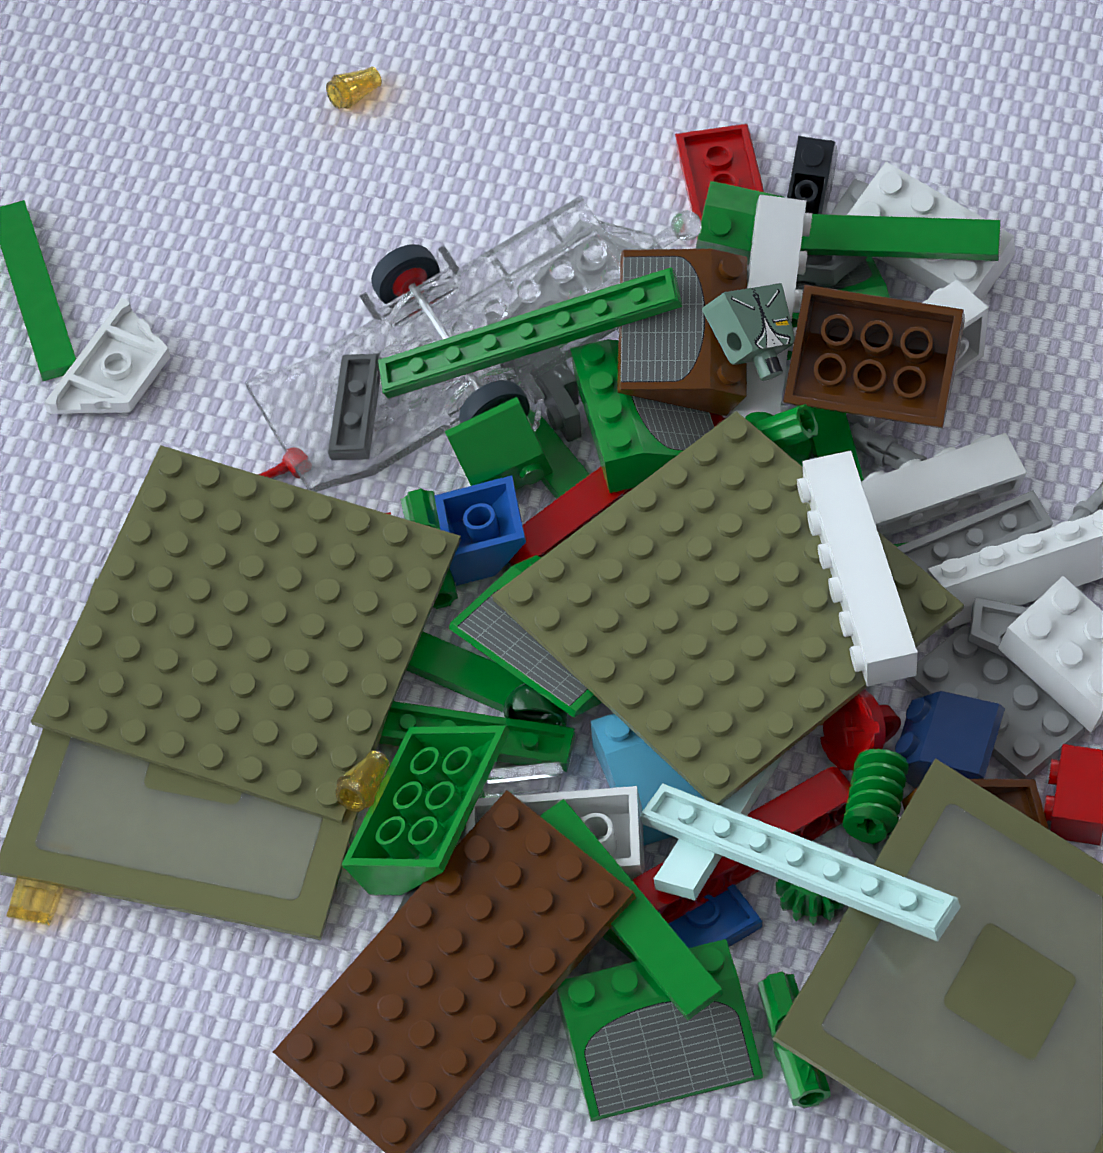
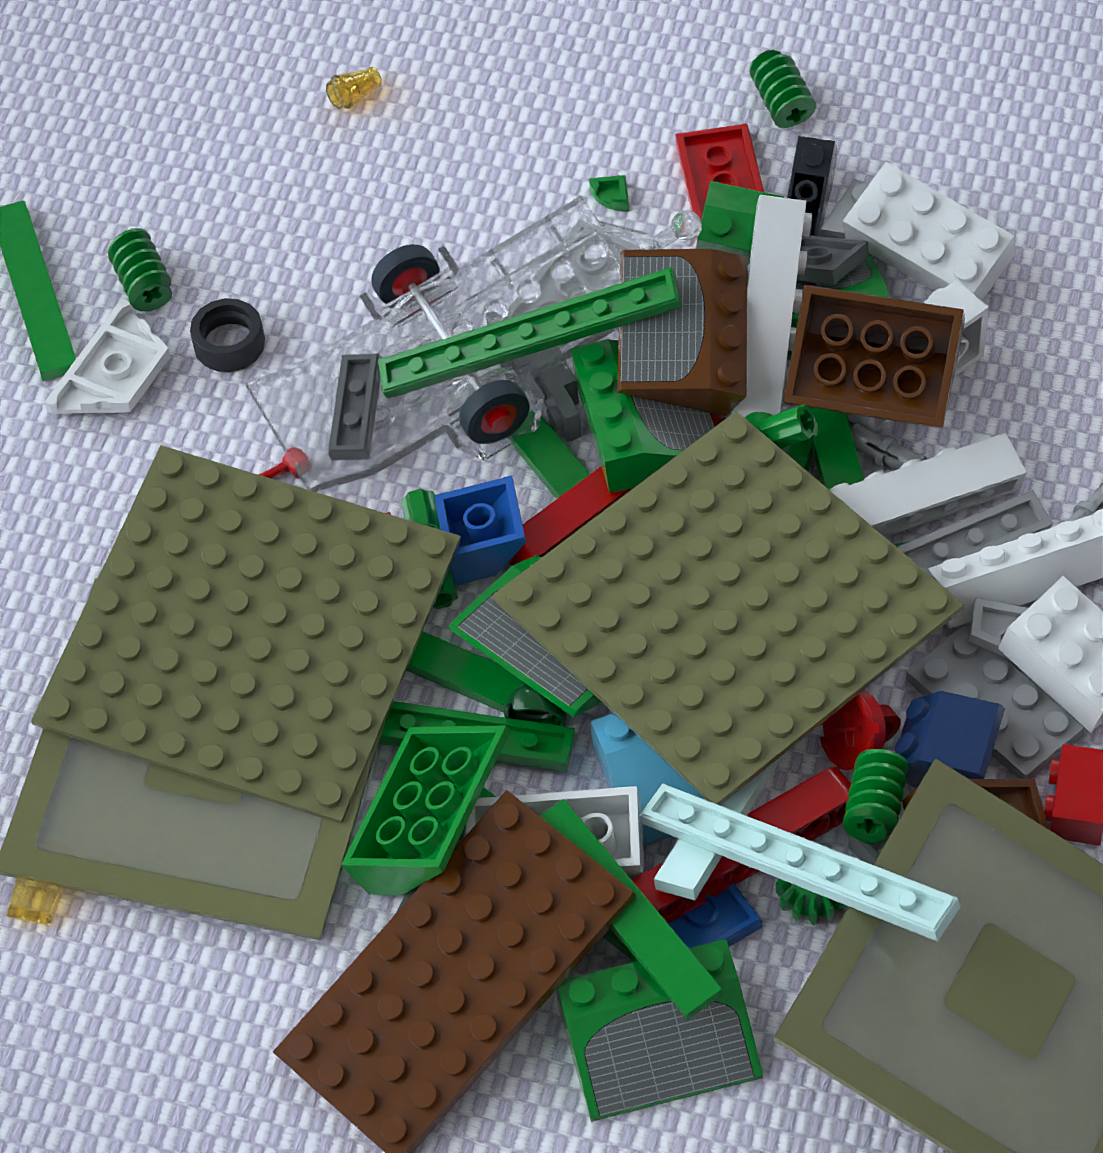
clear yellow cone [335,751,390,812] -> none
green slope [445,397,553,490] -> none
clear tile [479,762,563,798] -> none
sand green torso [702,283,795,381] -> none
green piece [757,971,831,1109] -> none
white brick [797,451,917,686] -> none
green tile [800,214,1001,261] -> none
none -> green piece [107,228,172,312]
none -> black tyre [190,298,265,372]
none -> green tile [589,175,629,212]
none -> green piece [749,50,816,128]

